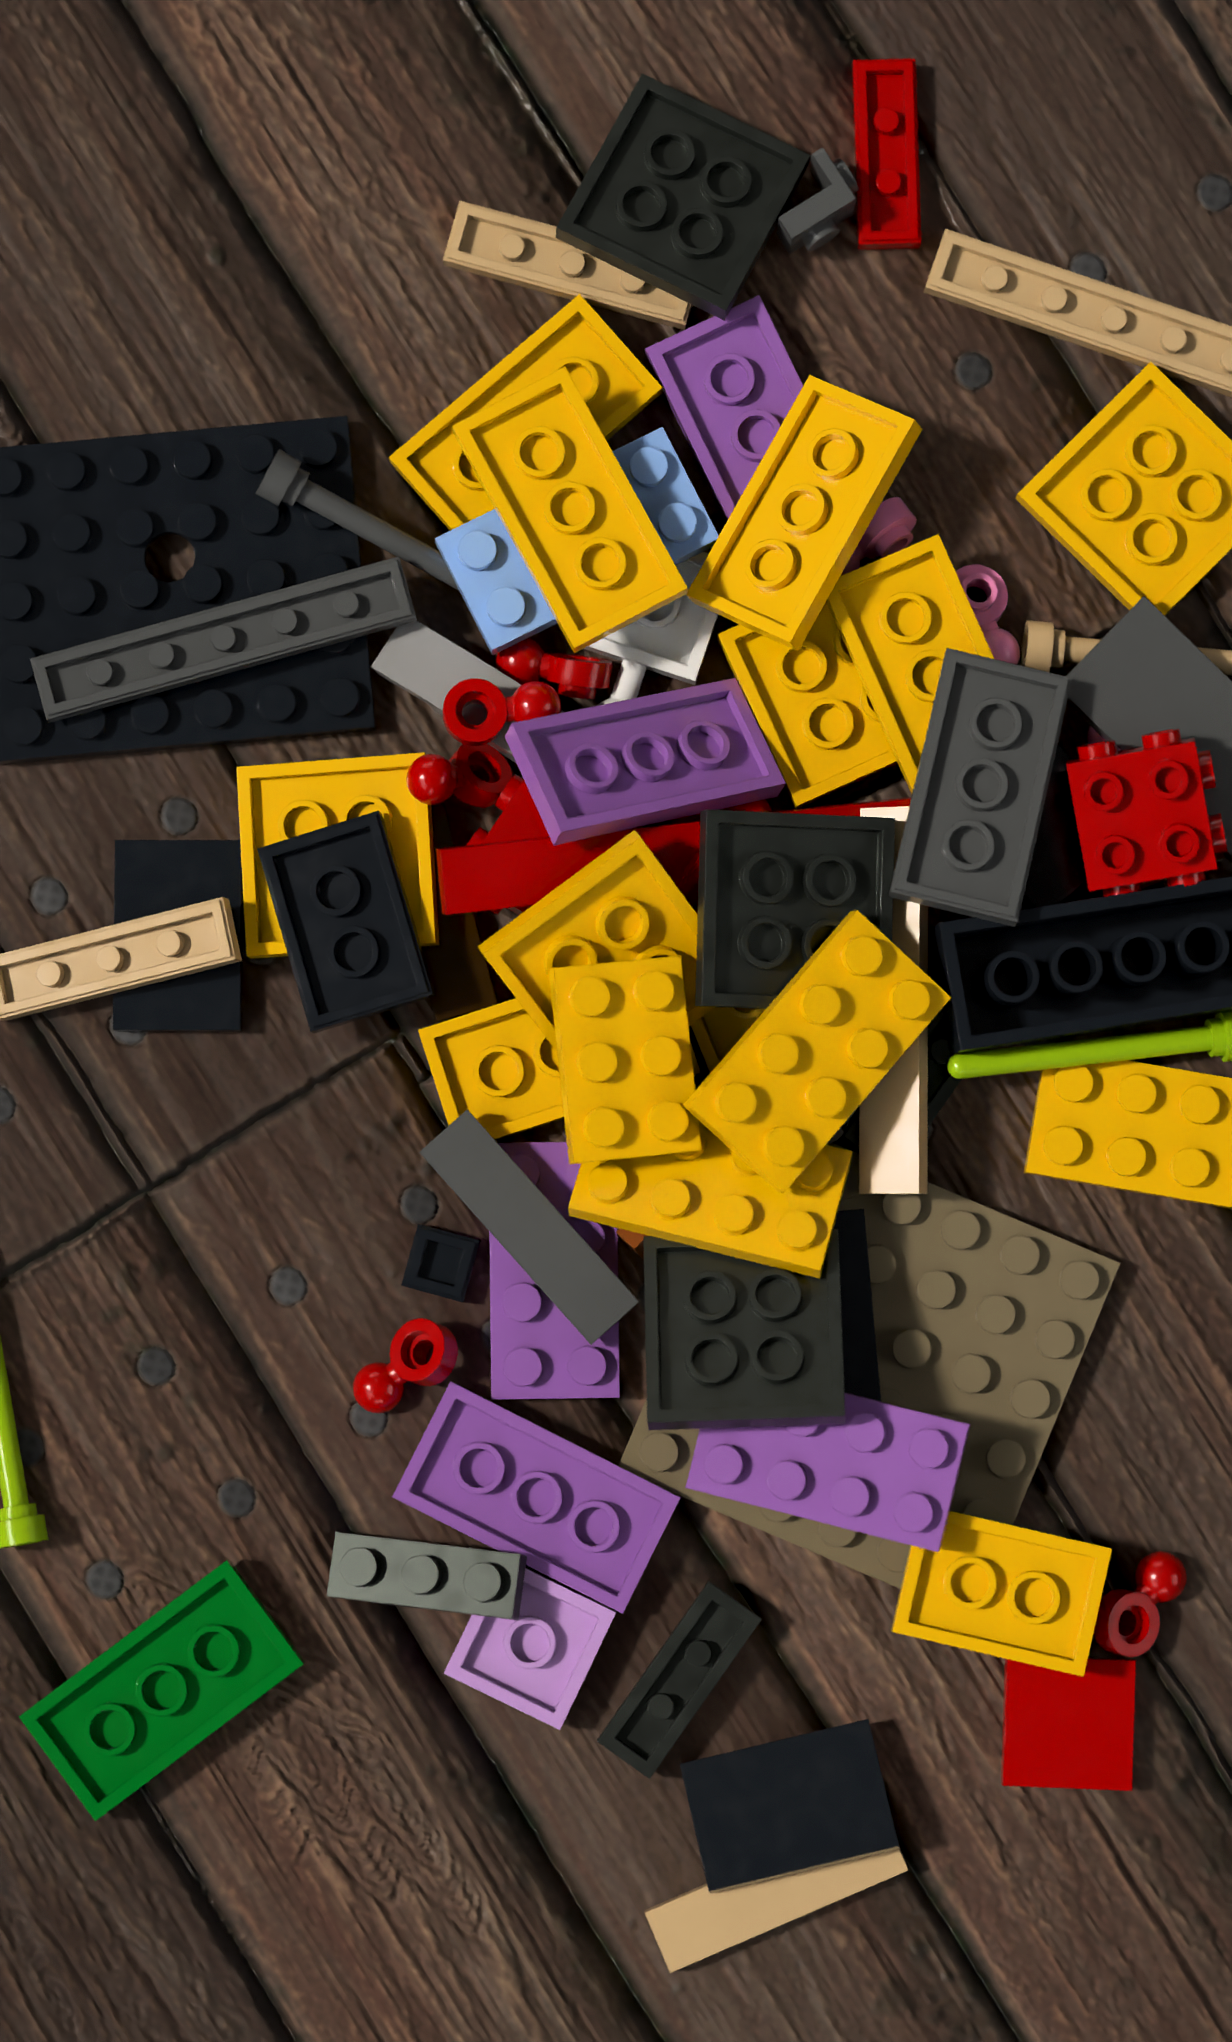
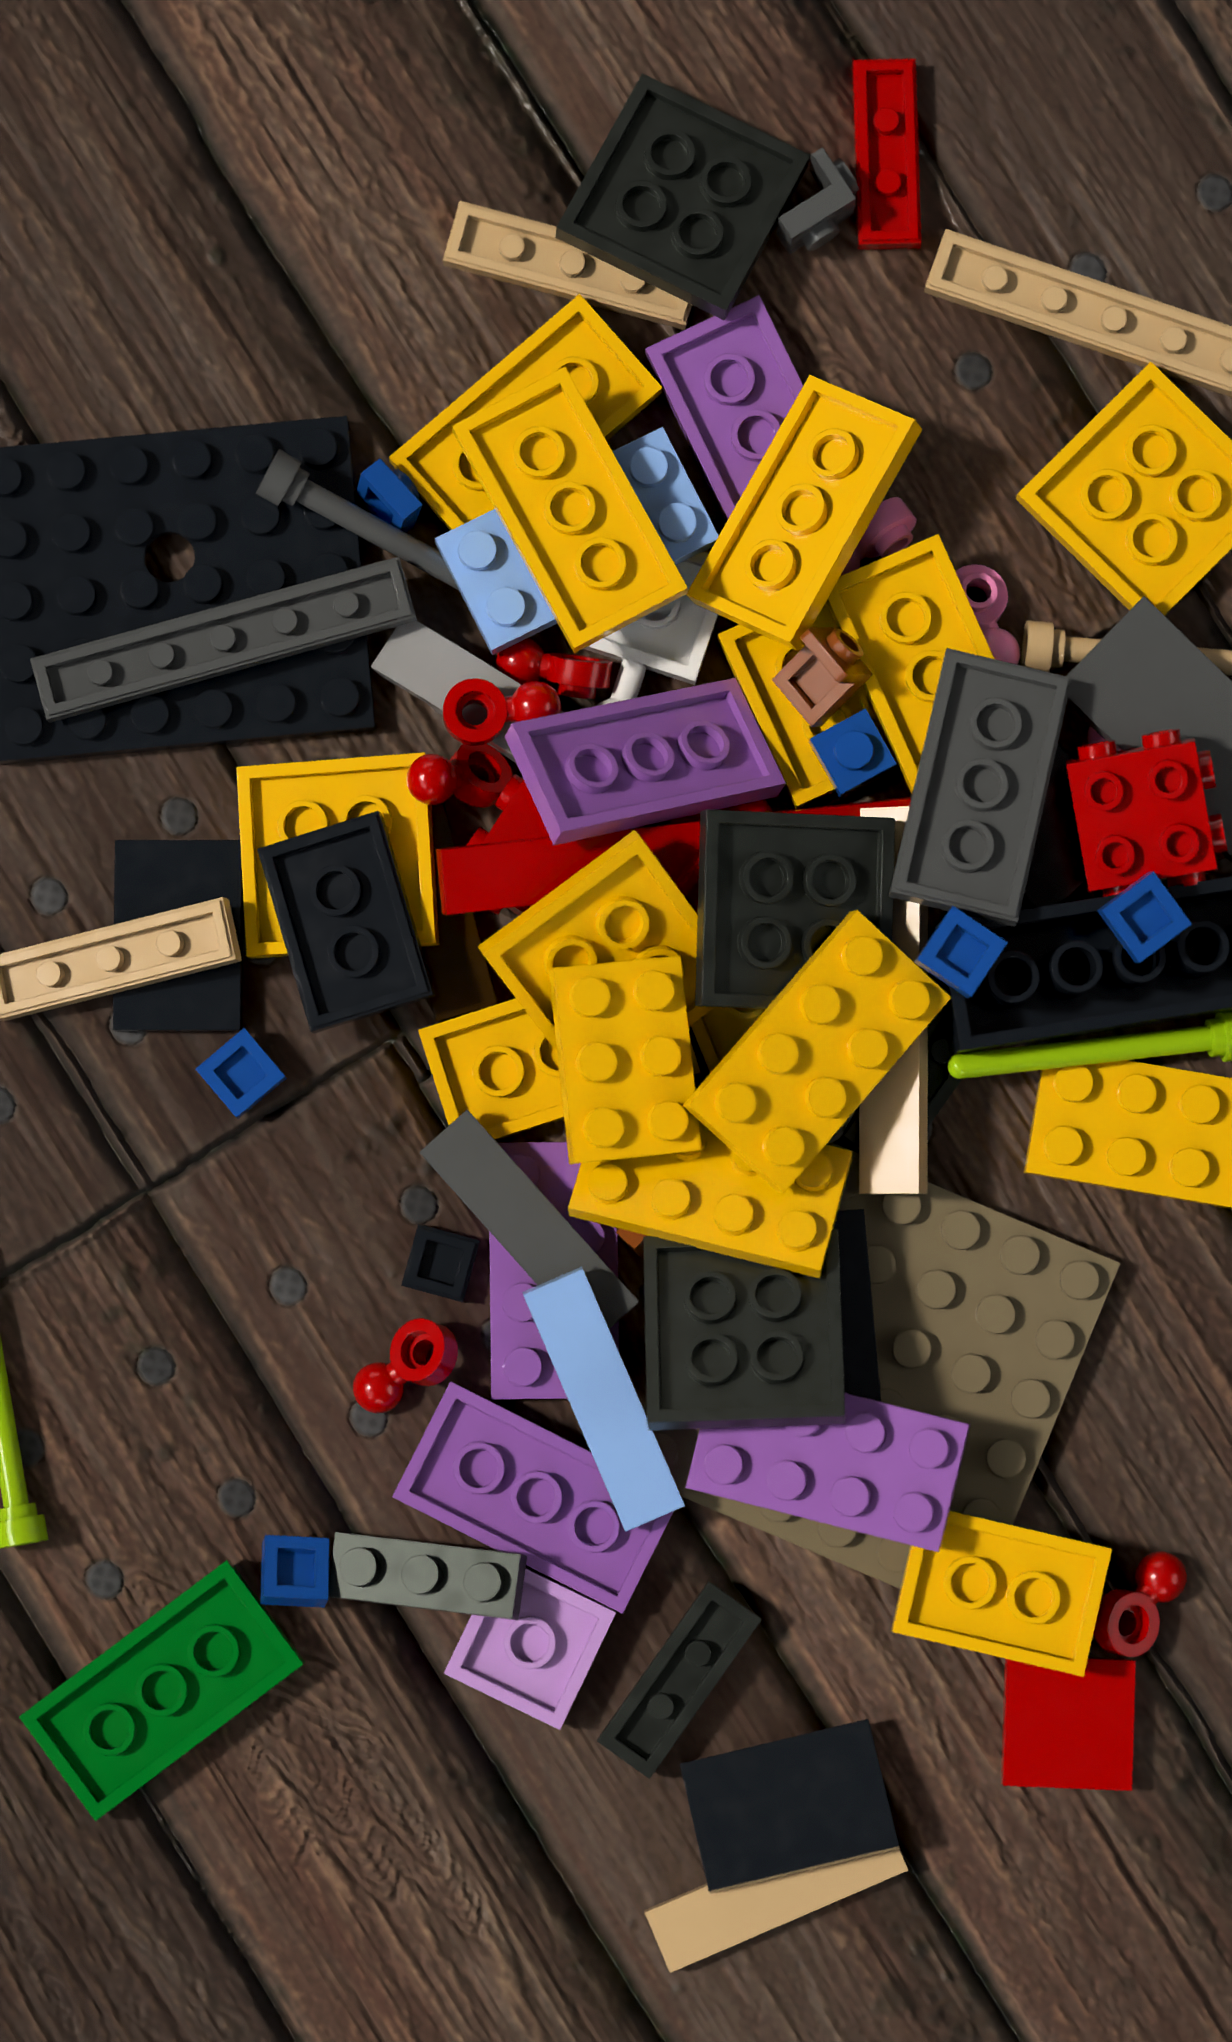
none -> blue plate [196,1028,287,1119]
none -> blue plate [260,1535,329,1608]
none -> blue plate [355,458,423,533]
none -> light blue tile [522,1267,685,1532]
none -> dark orange bracket [772,627,873,727]
none -> blue plate [809,708,897,798]
none -> blue plate [914,906,1007,998]
none -> blue plate [1097,871,1192,963]

